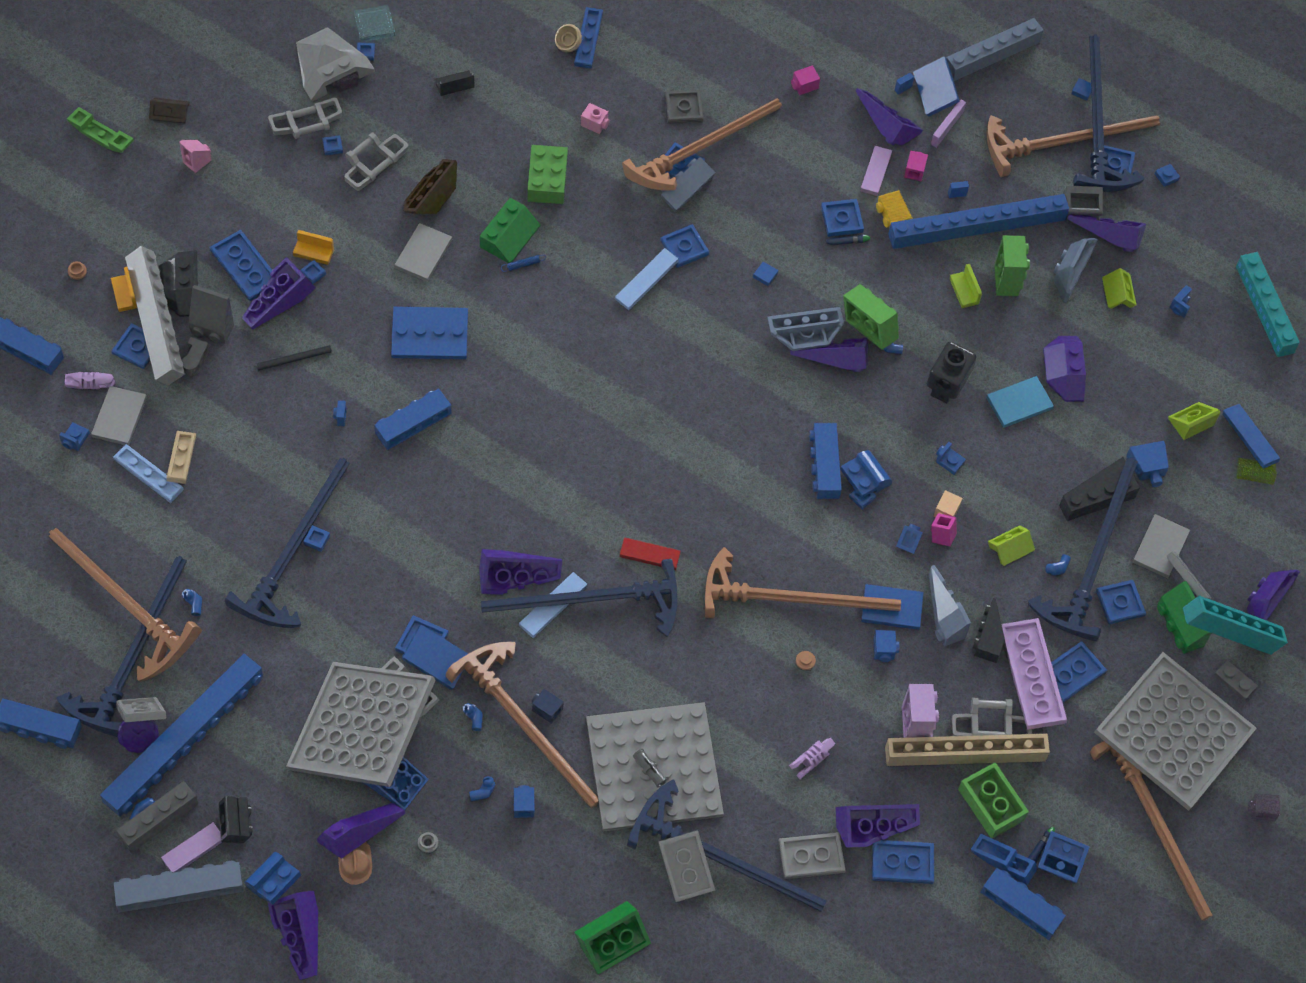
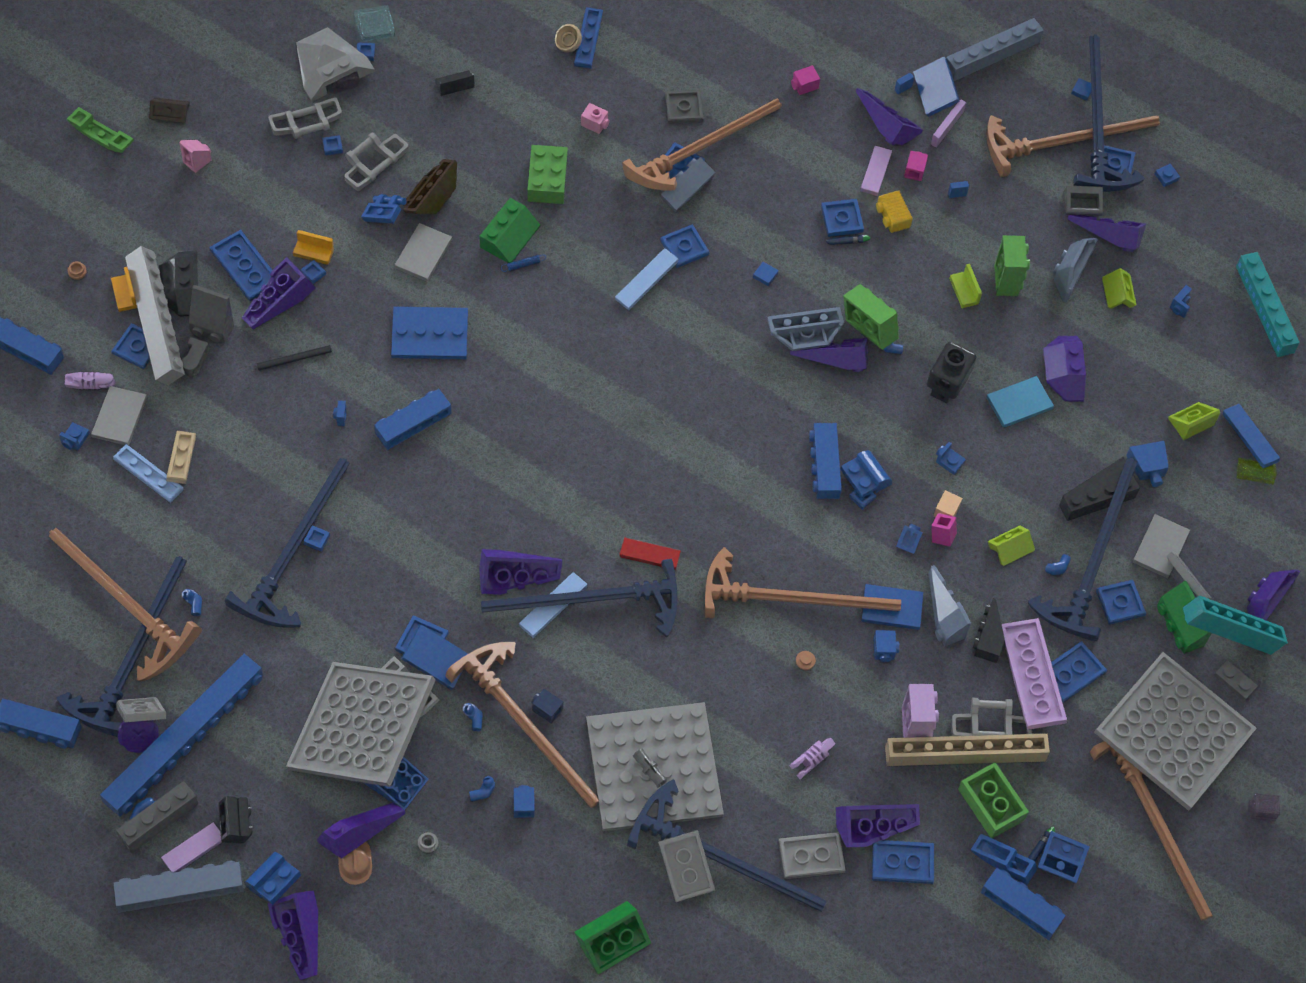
blue brick [888,194,1069,249] -> none
none -> blue plate [361,194,406,224]

